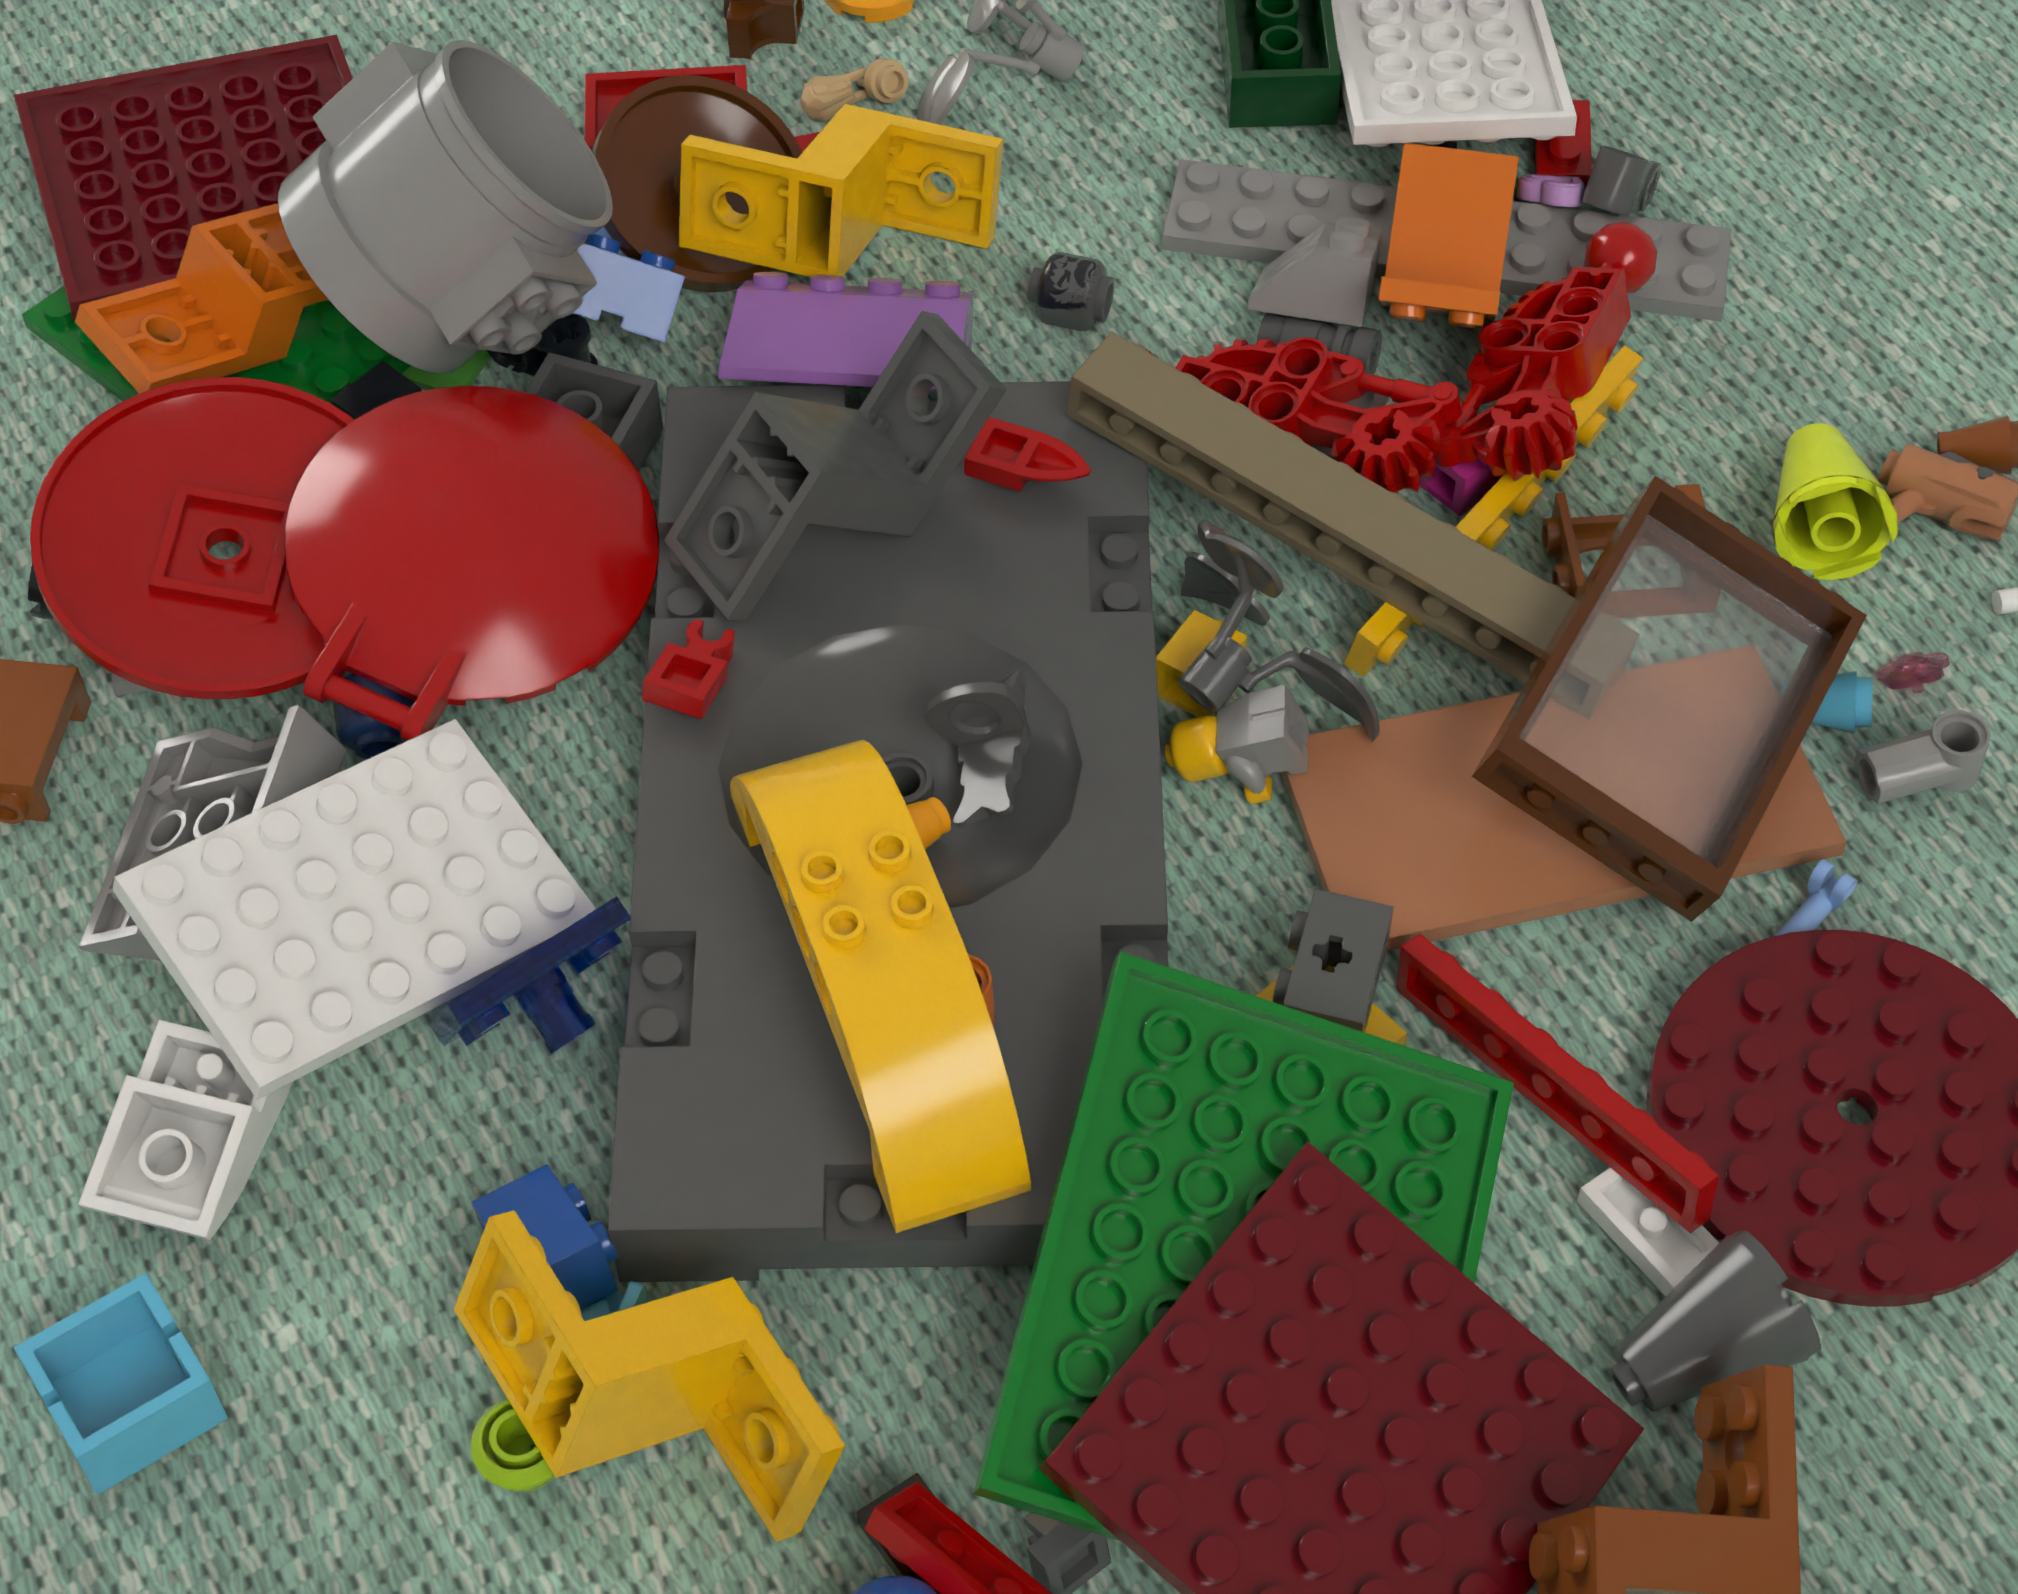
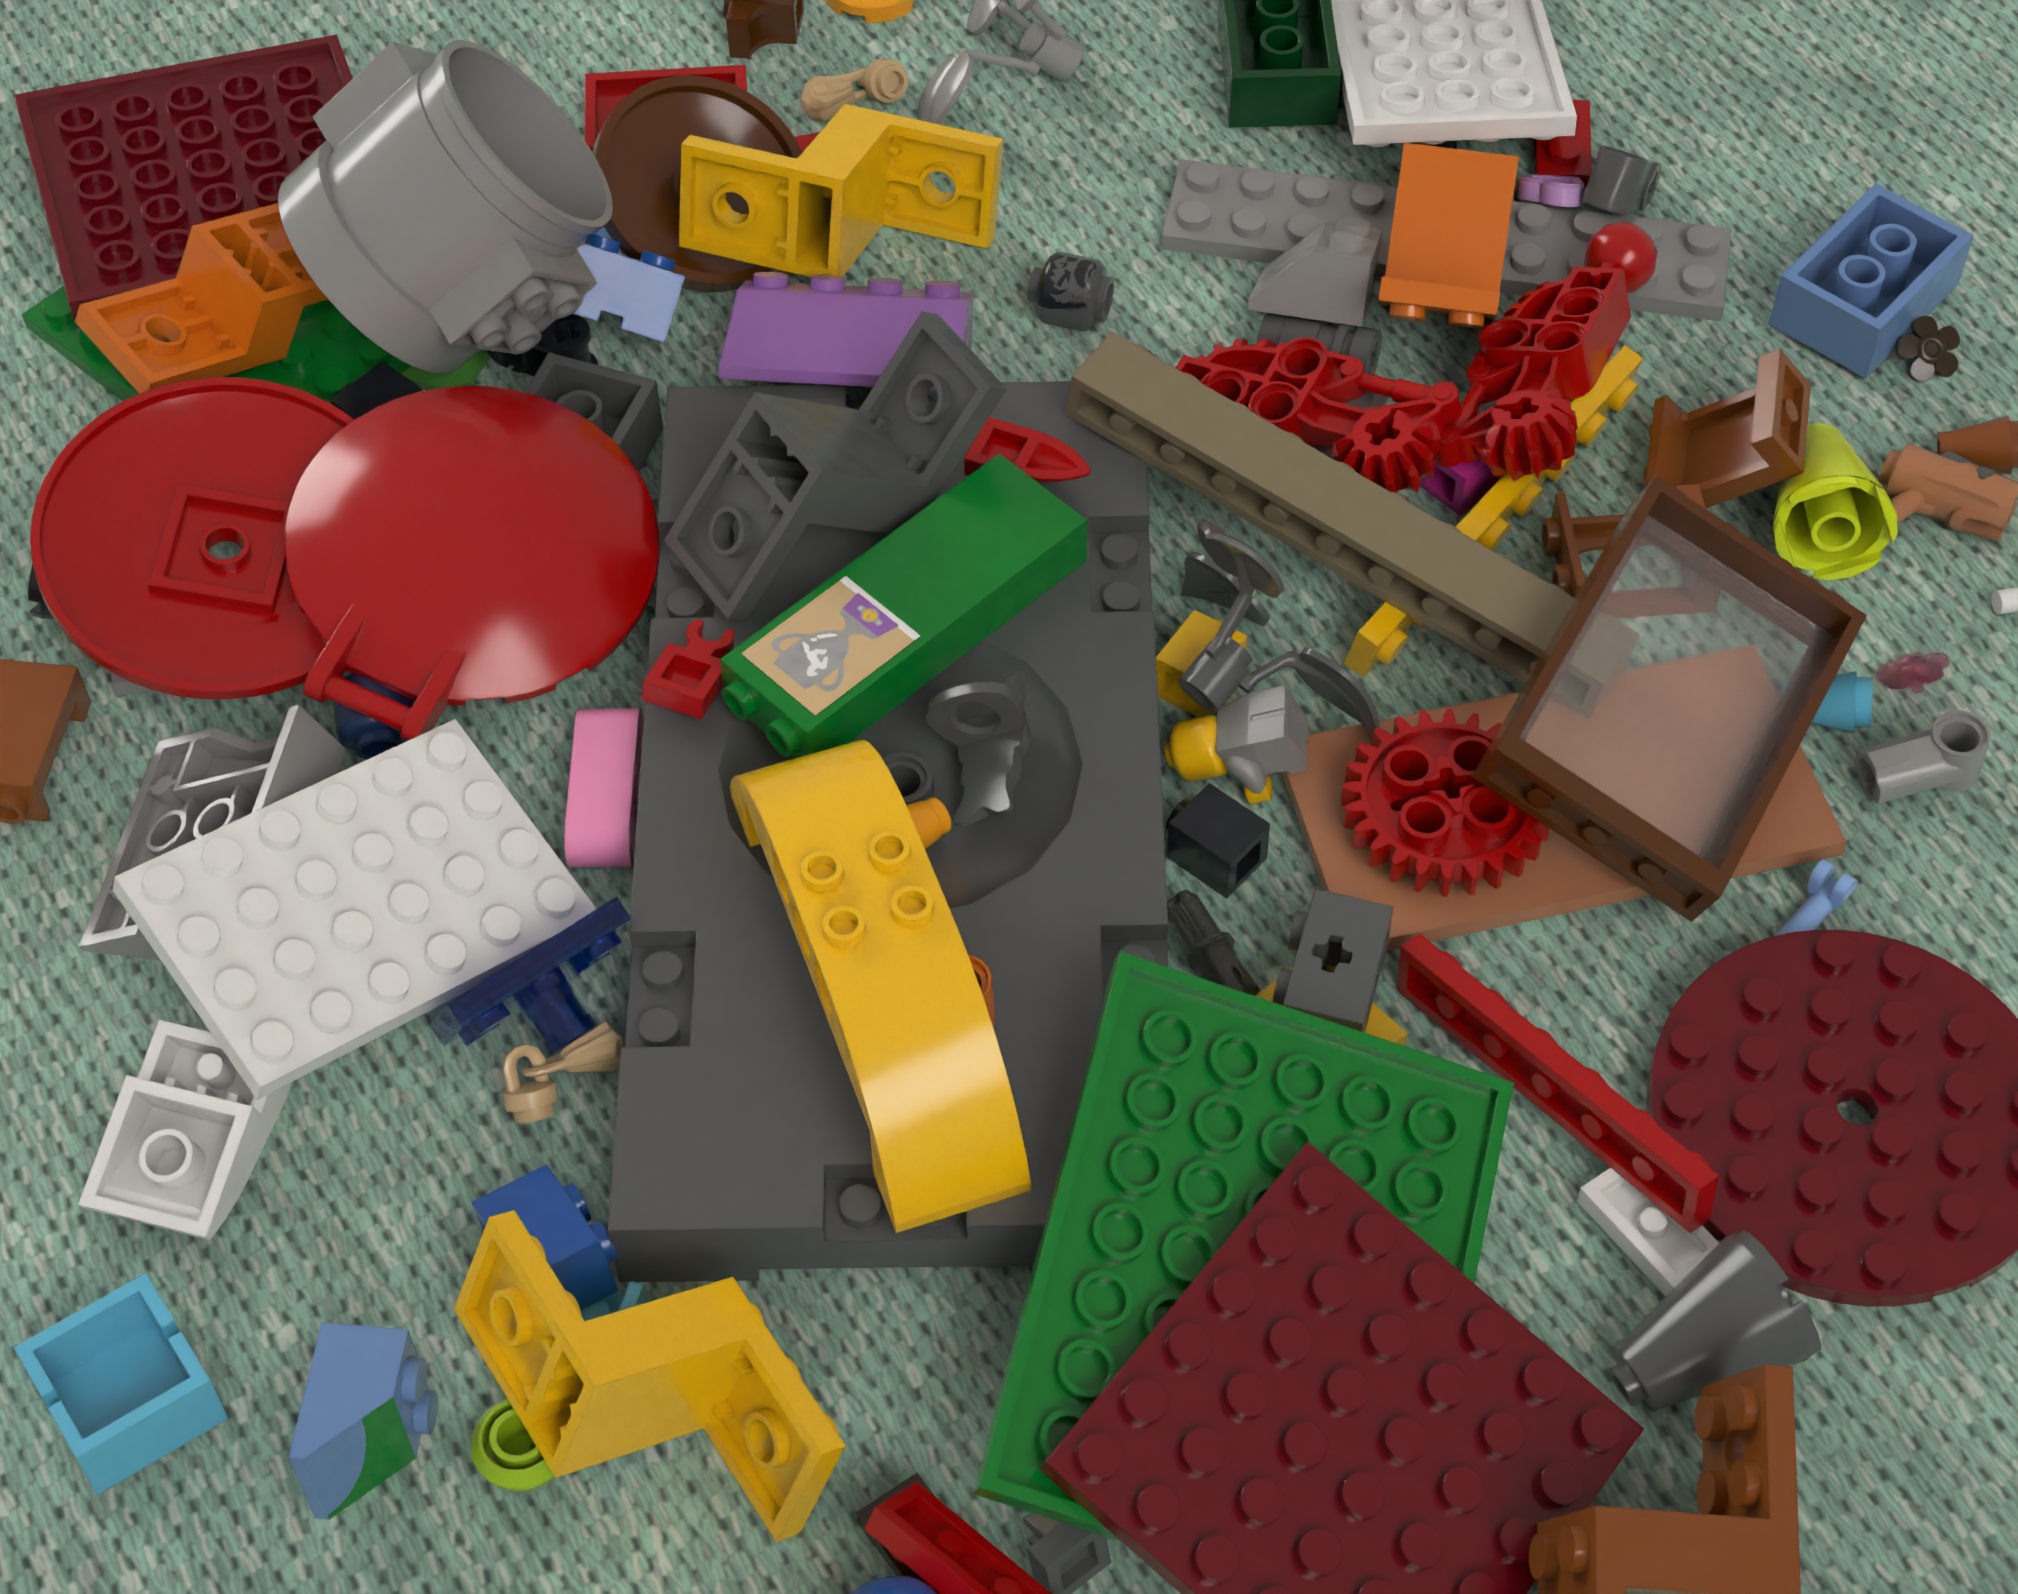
none -> medium blue slope [288,1322,438,1520]
none -> tan piece [502,1021,625,1123]
none -> bright pink beam [564,708,644,868]
none -> green brick [720,453,1087,759]
none -> black brick [1166,783,1270,899]
none -> clear smoke axle [1167,890,1261,996]
none -> red gear [1340,709,1550,897]
none -> dark orange panel [1644,348,1811,508]
none -> medium blue brick [1769,183,1974,379]
none -> dark brown plant [1895,316,1960,382]

